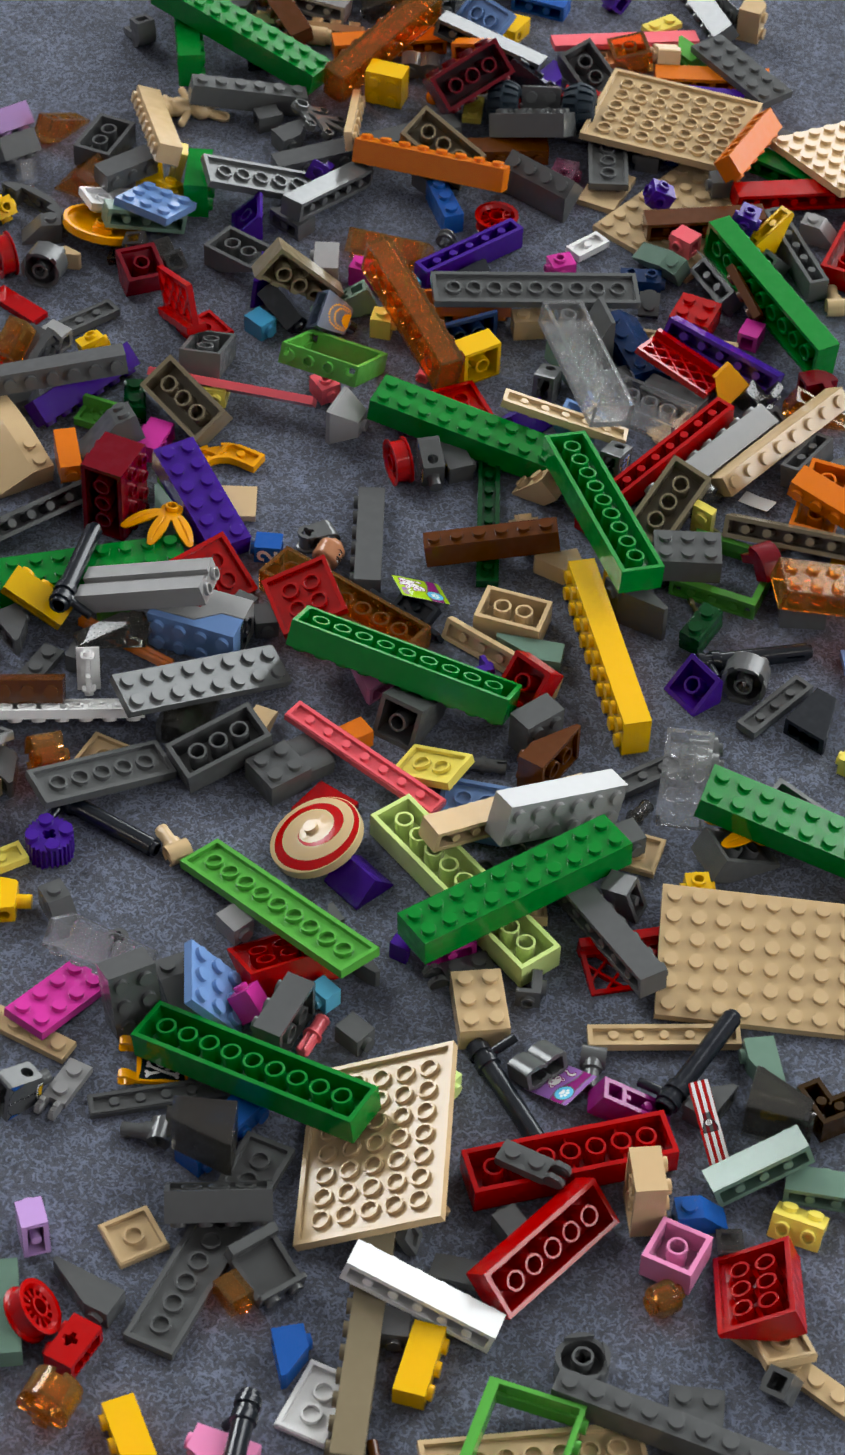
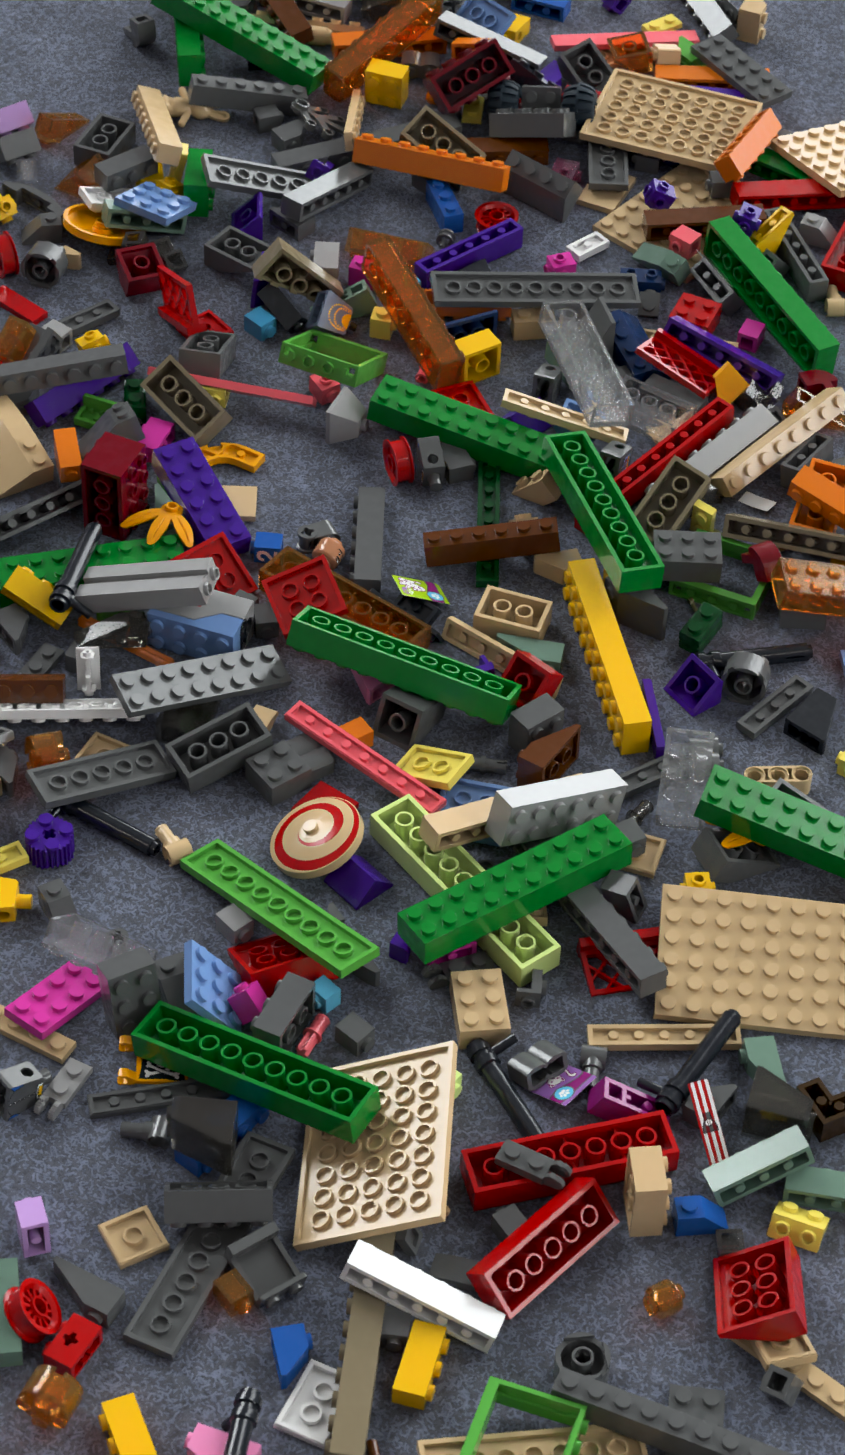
bright pink brick [639,1216,713,1296] -> none
reddish brown plate [725,263,766,322] -> none
none -> dark purple tile [641,679,666,759]
none -> tan beam [744,766,813,794]

